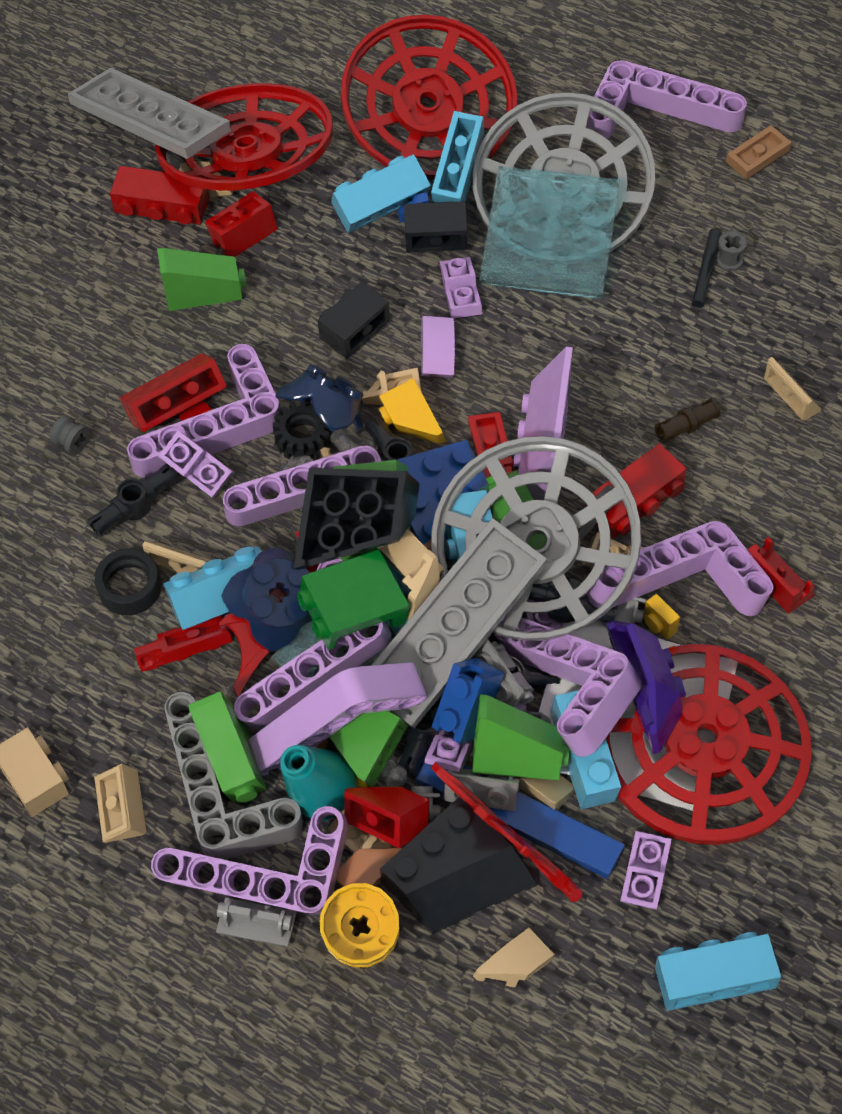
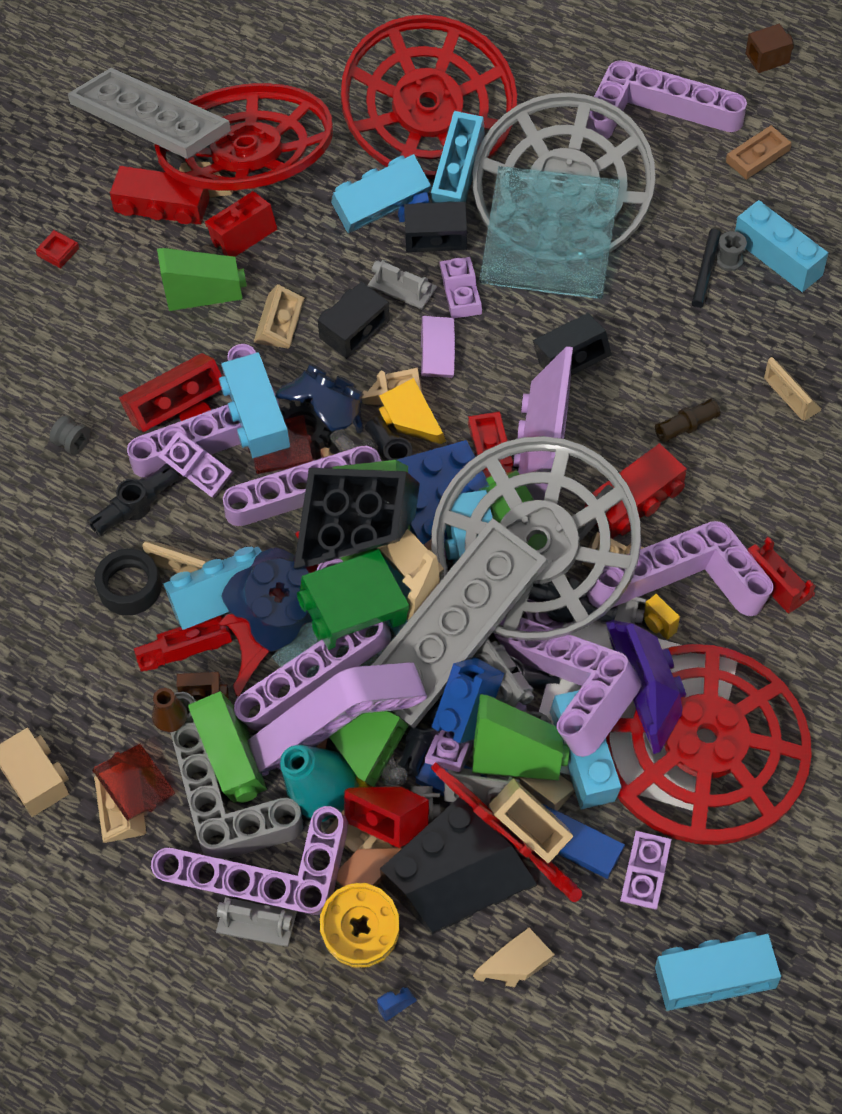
none -> red tile [35,230,79,269]
none -> clear red piece [92,743,175,821]
none -> reddish brown cone [152,688,187,732]
none -> reddish brown bracket [177,671,229,701]
none -> medium azure brick [219,352,290,459]
none -> clear red piece [248,416,313,474]
none -> tan slope [254,284,304,349]
none -> light grey hinge [368,260,437,310]
none -> blue tile [377,987,417,1021]
none -> tan piece [489,778,573,863]
none -> black brick [533,313,612,376]
none -> medium azure brick [735,200,828,292]
none -> reddish brown brick [745,23,794,73]

